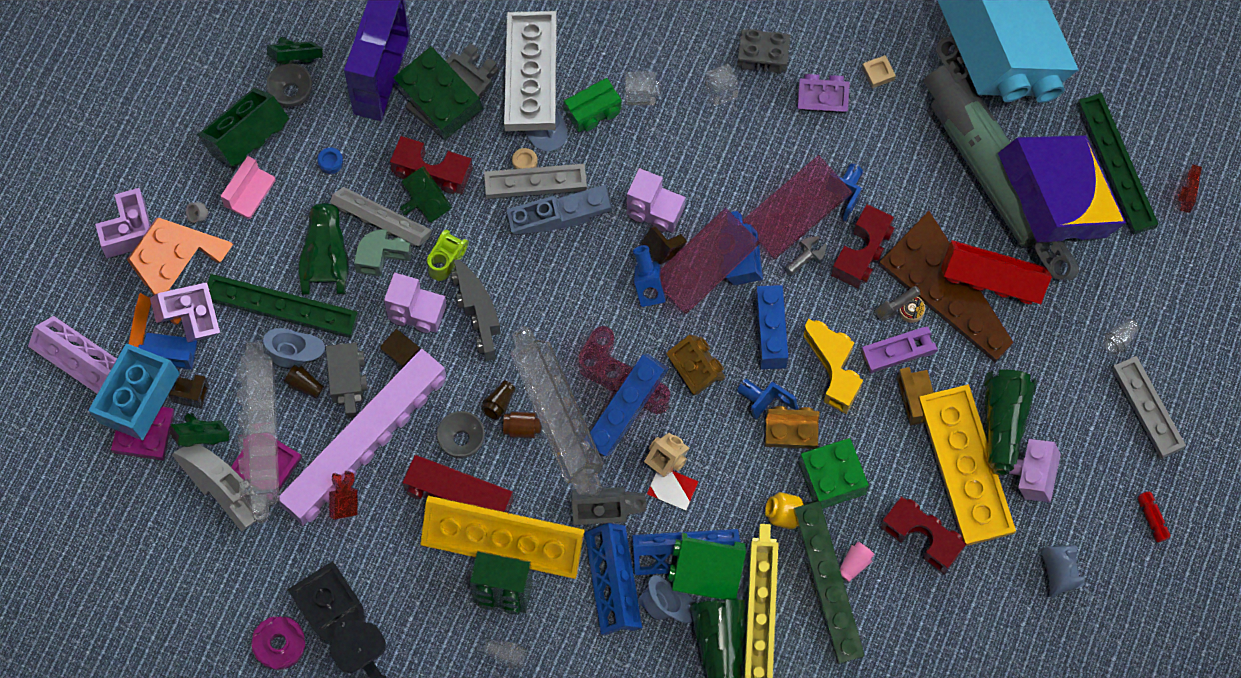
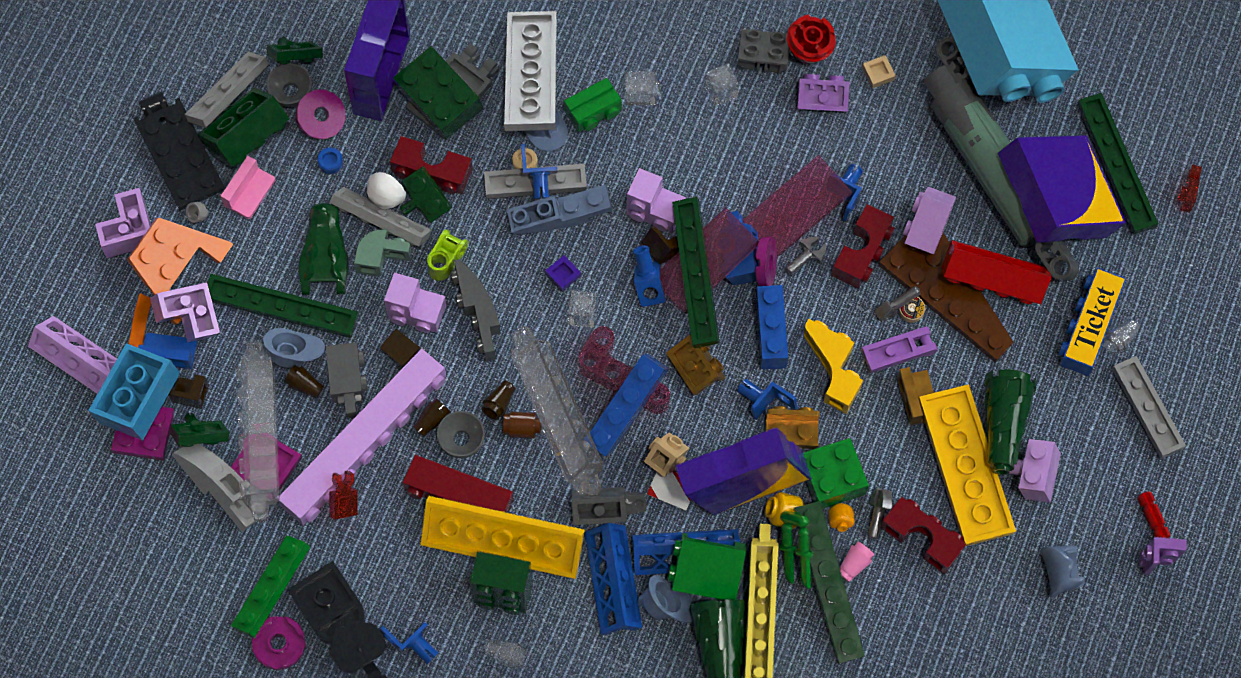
none -> black hinge [133,92,225,211]
none -> light grey plate [185,52,269,127]
none -> green plate [231,535,310,638]
none -> magenta tile [295,90,346,140]
none -> white piece [367,172,406,209]
none -> blue bracket [380,622,439,665]
none -> dark brown cone [413,398,451,437]
none -> blue bracket [521,144,558,199]
none -> dark purple plate [545,255,581,292]
none -> clear brick [568,290,597,328]
none -> dark green plate [672,196,720,348]
none -> dark purple tile [676,427,812,515]
none -> magenta tile [755,236,777,286]
none -> green piece [779,511,813,589]
none -> red cone [787,15,836,64]
none -> light orange piece [828,503,855,532]
none -> flat silver bar [868,488,892,539]
none -> lavender brick [903,187,956,254]
none -> brick [1058,268,1126,377]
none -> medium lavender bracket [1139,537,1187,575]

